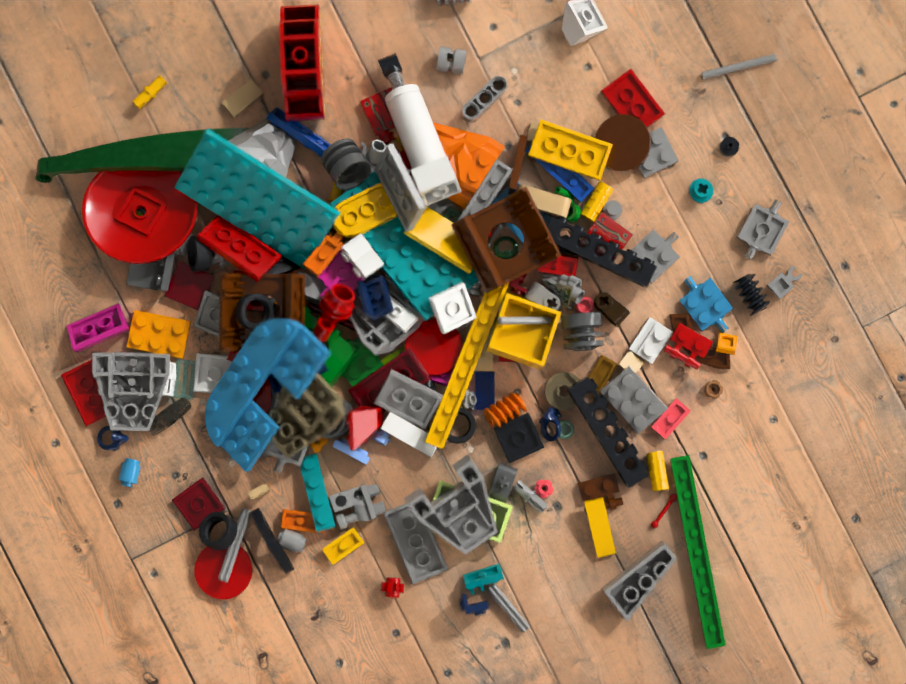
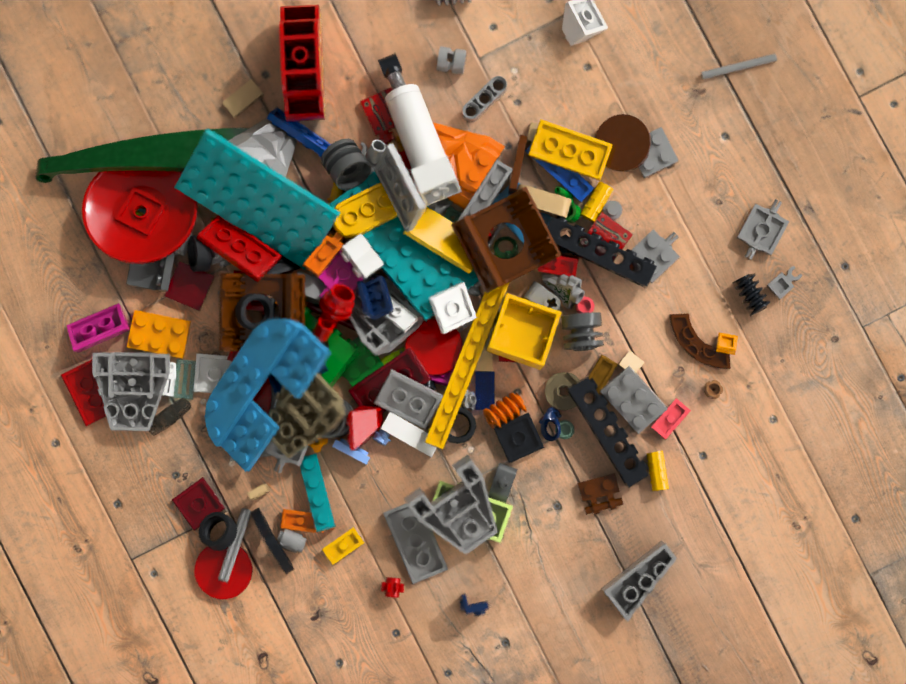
dark blue piece [97,426,129,451] -> none
dark azure brick [118,458,141,487] -> none
yellow pin [132,75,167,110] -> none
light grey tile [193,291,220,337] -> none
light grey hips [329,484,386,530] -> none
teal plate [463,563,504,595] -> none
light grey axle [487,584,530,633] -> none
light grey piece [497,317,551,325] -> none
dark red bracket [508,274,528,296] -> none
light grey axle [512,480,548,513] -> none
coral plate [534,479,553,498] -> none
yellow tile [584,497,616,558] -> none
dark brown piece [594,292,630,327] -> none
red tile [600,69,665,128] -> none
white plate [629,317,673,364] -> none
red hinge [651,494,677,528] -> none
red plate [664,323,713,370] -> none
green plate [670,455,726,649] -> none
dark azure plate [680,276,733,333] -> none
teal piece [689,178,714,203] -> none
black tile [720,137,739,157] -> none

